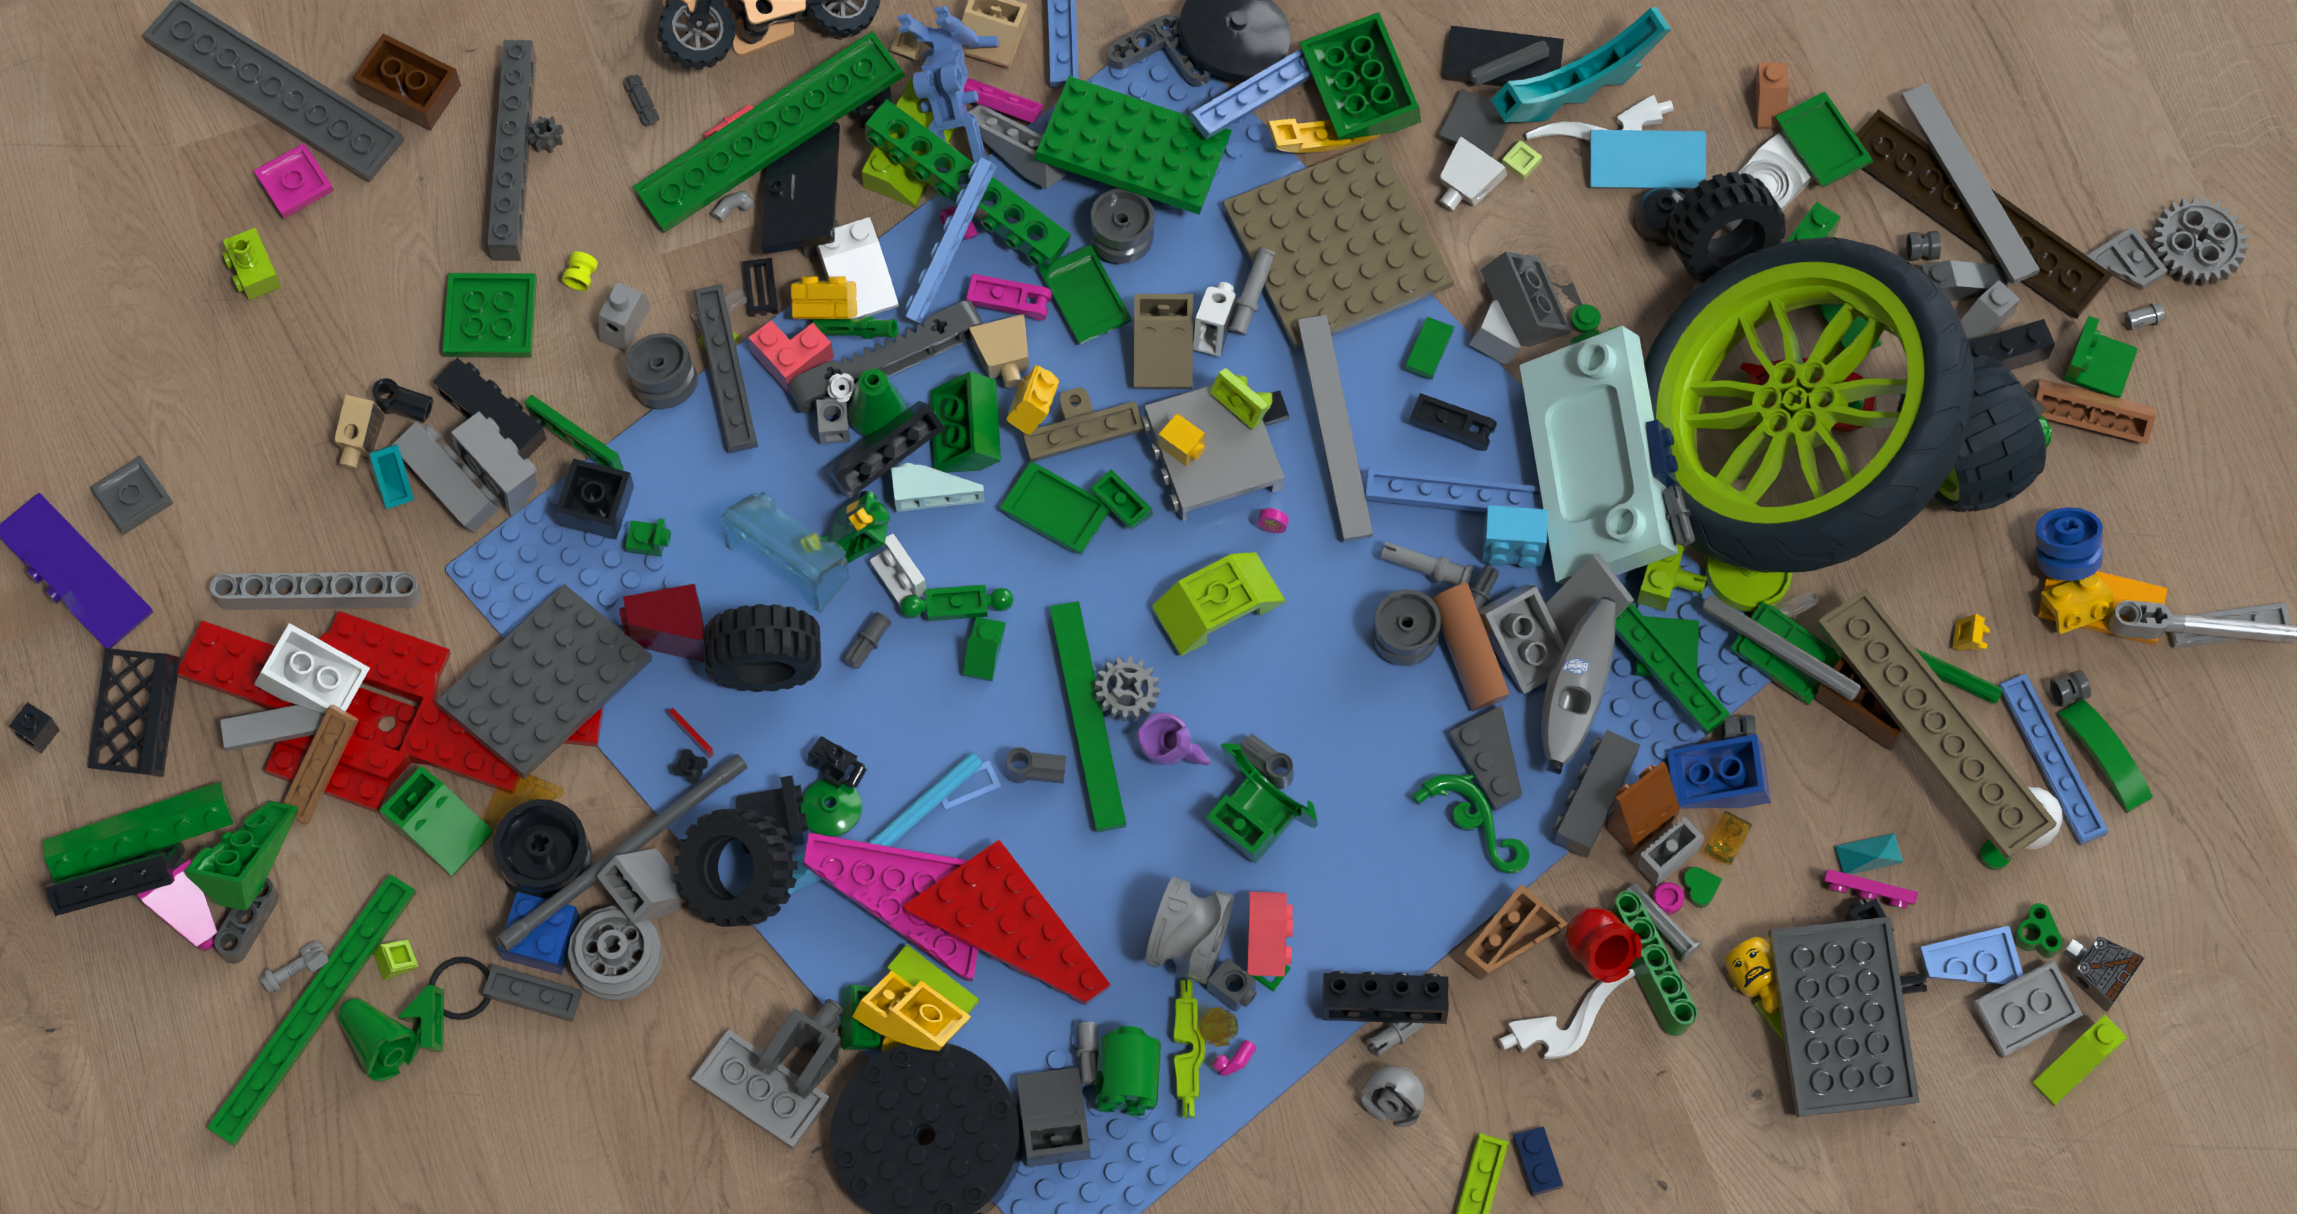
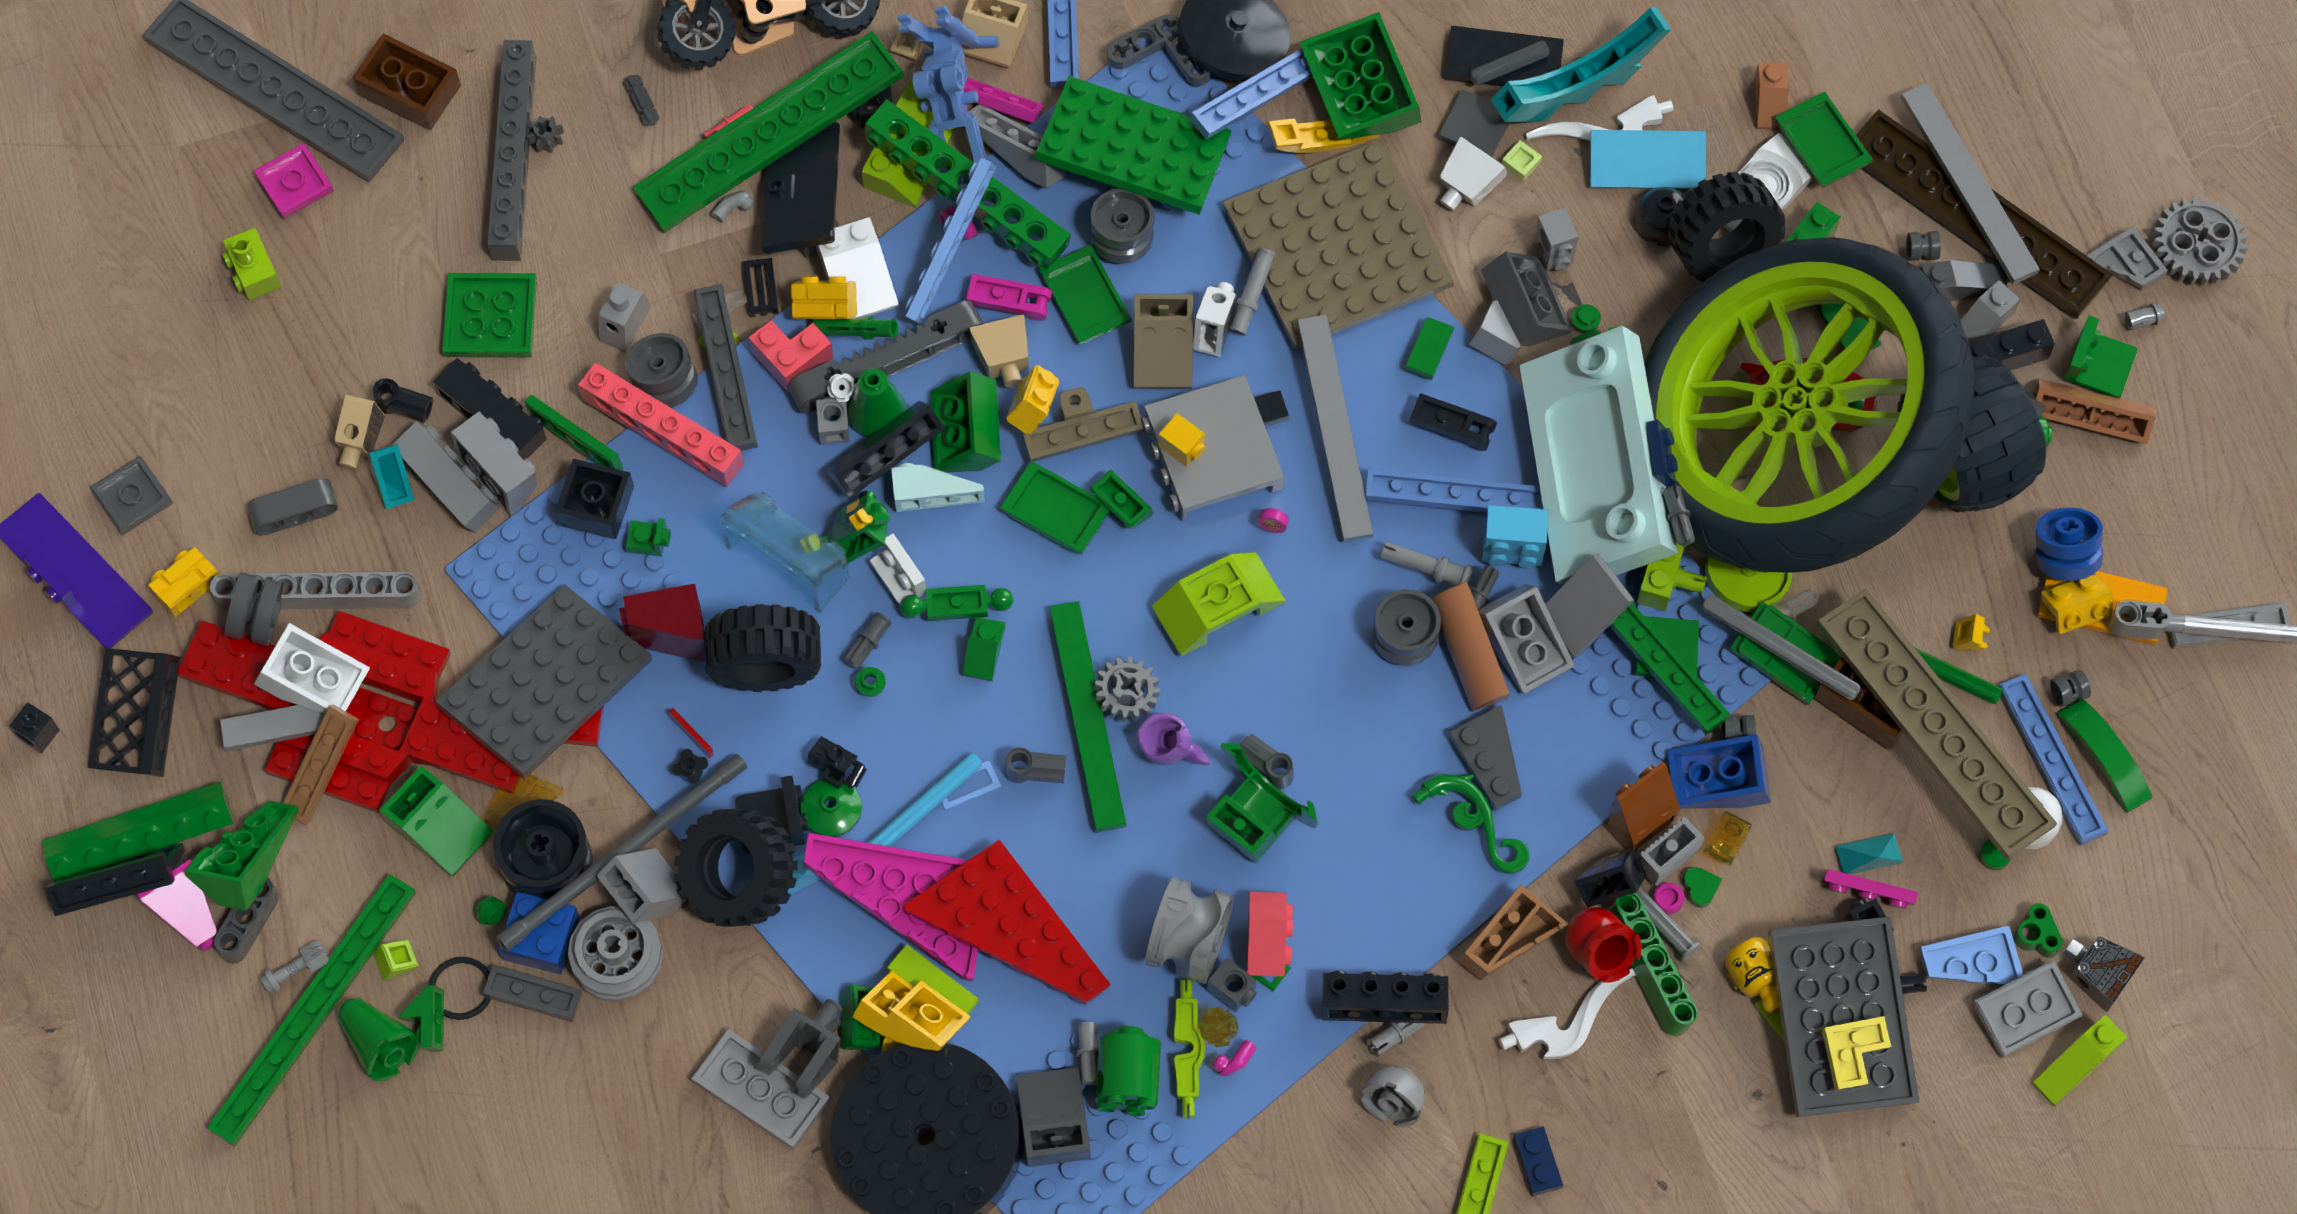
neon yellow wheel [561,251,598,291] -> none
lime tile [1209,368,1272,430] -> none
light grey piece [1541,597,1616,774] -> none
dark grey brick [1552,730,1640,858] -> none
none -> yellow brick [148,547,219,618]
none -> dark grey wheel [225,572,283,646]
none -> dark grey beam [247,478,338,536]
none -> green plate [476,896,506,925]
none -> coral brick [578,362,744,487]
none -> green plate [855,667,886,697]
none -> light grey brick [1533,208,1579,272]
none -> black torso [1574,848,1646,908]
none -> light yellow plate [1822,1016,1891,1091]

